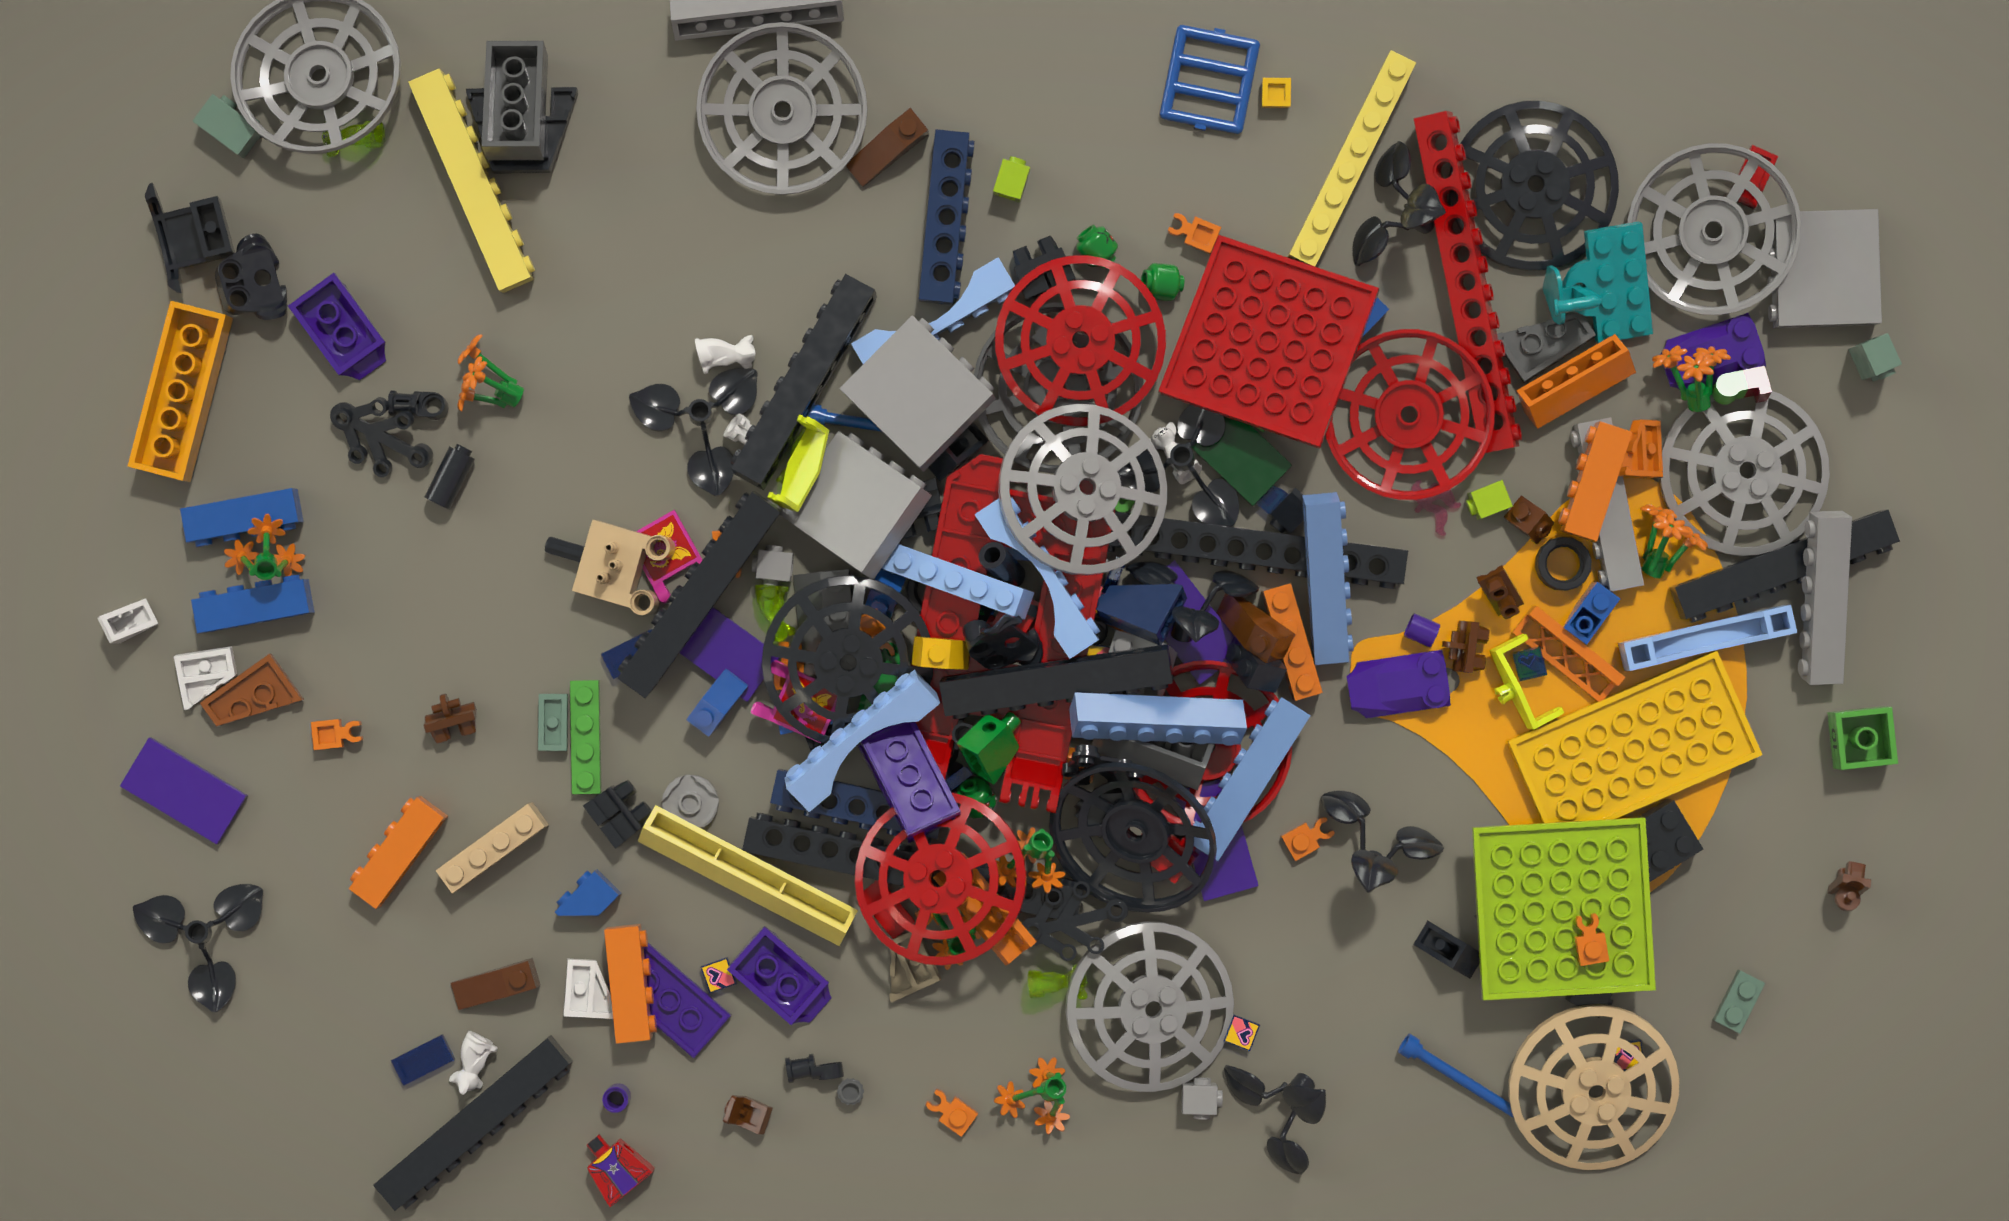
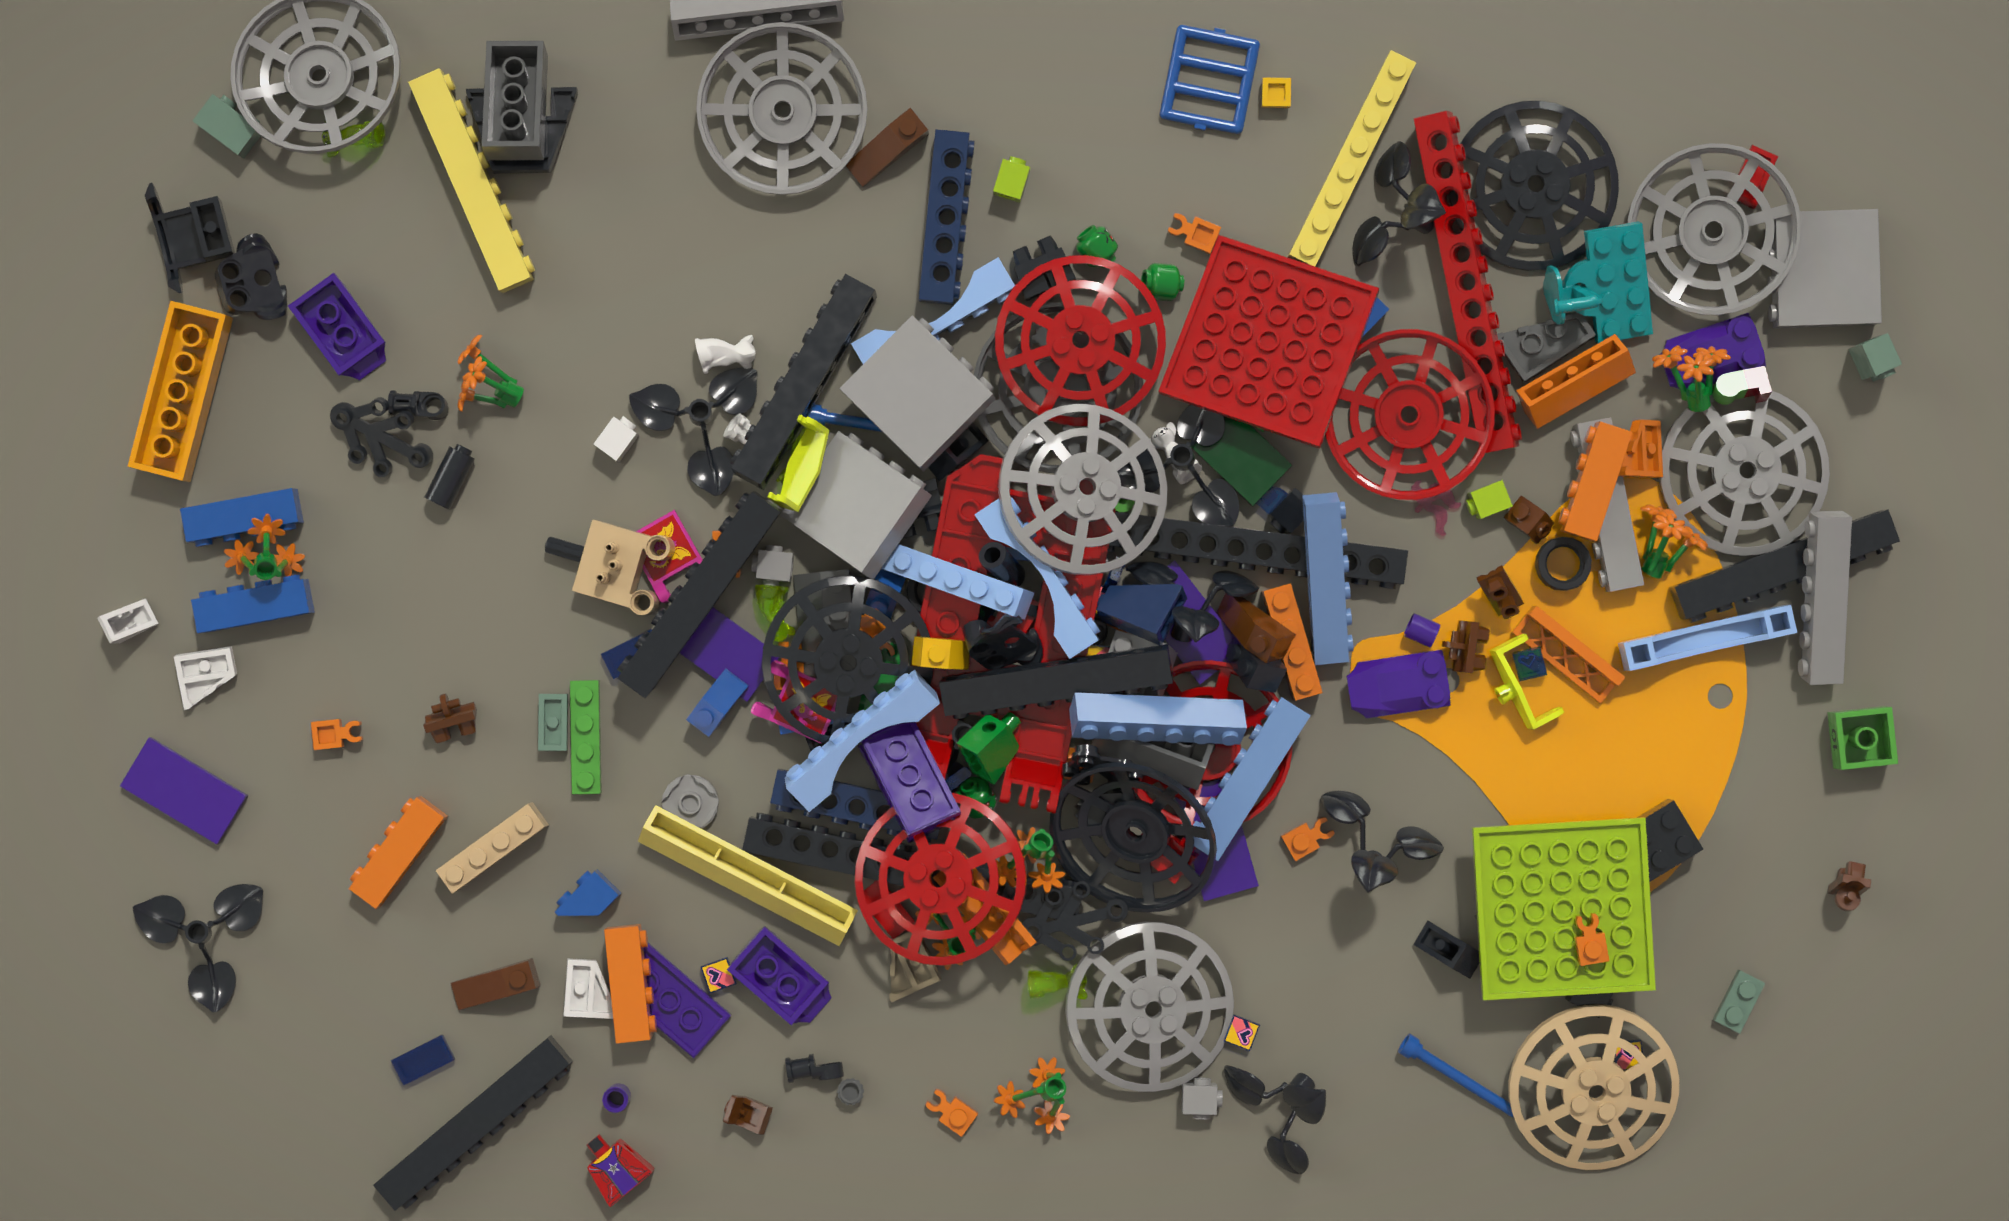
dark orange wing [200,654,304,726] -> none
white animal [449,1031,498,1095] -> none
black hips [583,780,652,849] -> none
yellow plate [1507,651,1763,823] -> none
blue slope [1563,582,1620,645] -> none
none -> white brick [594,416,639,462]

